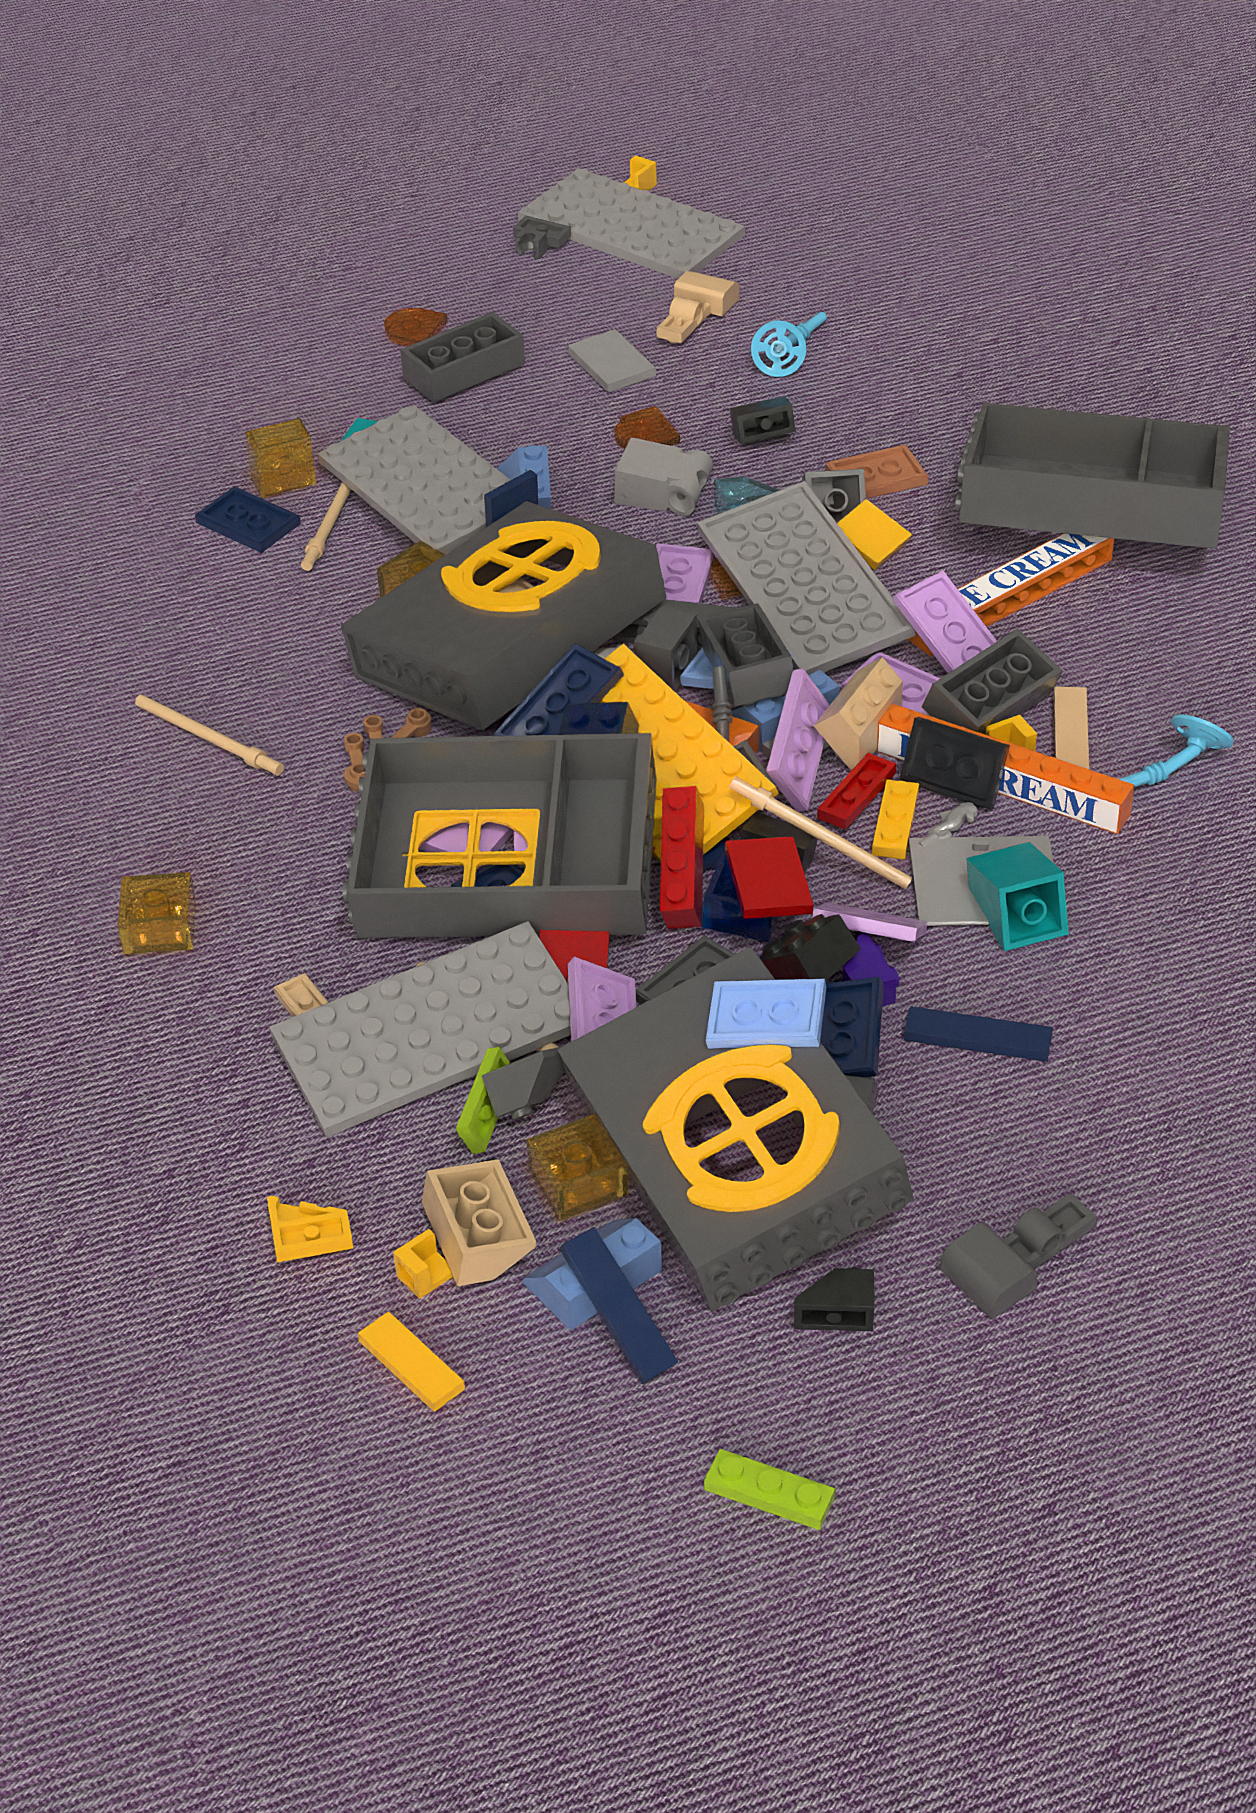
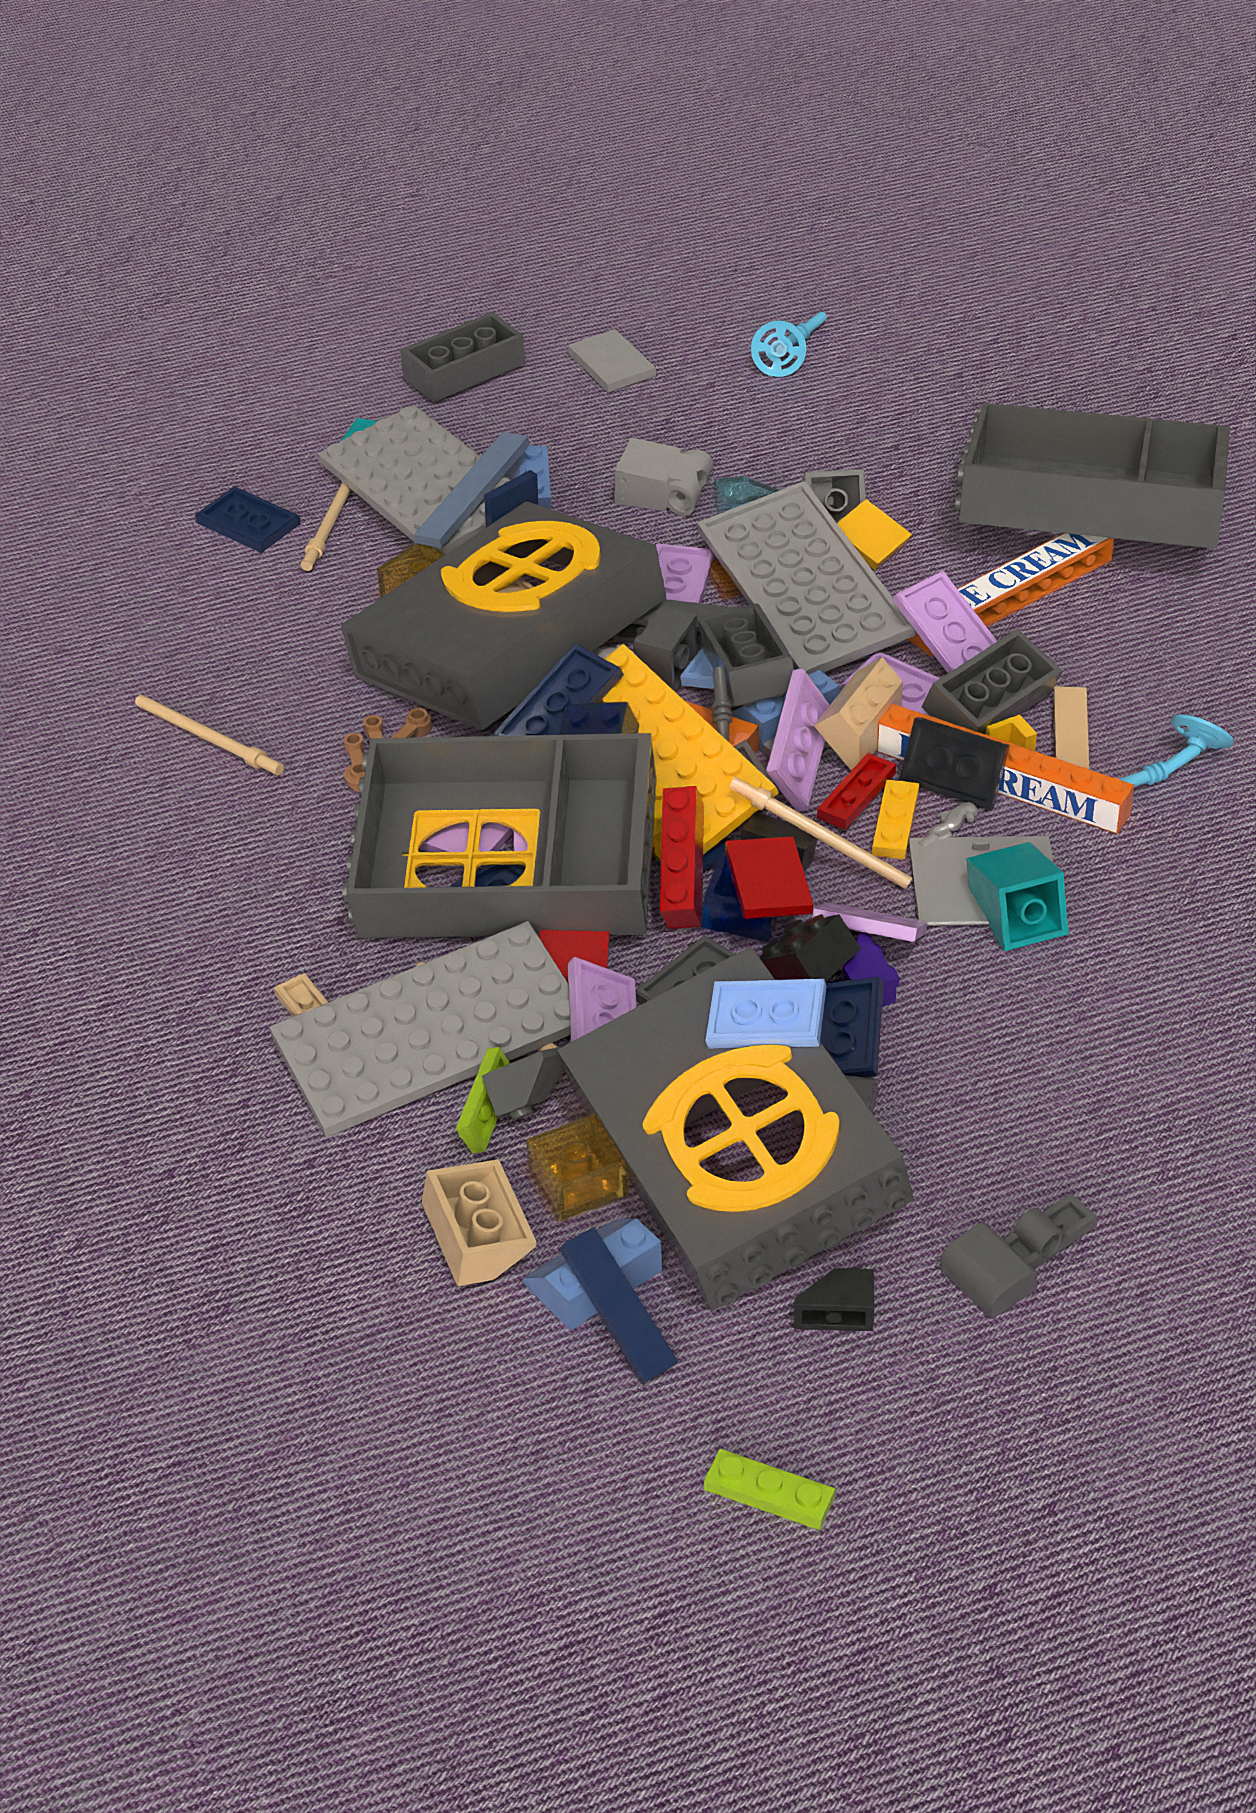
clear yellow brick [118,872,196,954] -> none
clear yellow brick [245,418,317,498] -> none
yellow wing [267,1196,354,1262] -> none
yellow tile [358,1311,465,1412] -> none
clear orange tile [384,308,448,347] -> none
yellow panel [393,1229,453,1299] -> none
dark grey plate [513,215,571,259] -> none
light grey plate [518,168,745,279] -> none
clear orange tile [614,406,680,449] -> none
yellow panel [624,155,657,191] -> none
tan plate [657,270,739,343] -> none
pearl dark grey brick [729,396,796,444] -> none
nougat tile [825,445,929,499] -> none
dark blue tile [904,1006,1053,1062] -> none
none -> sand blue tile [414,432,530,548]

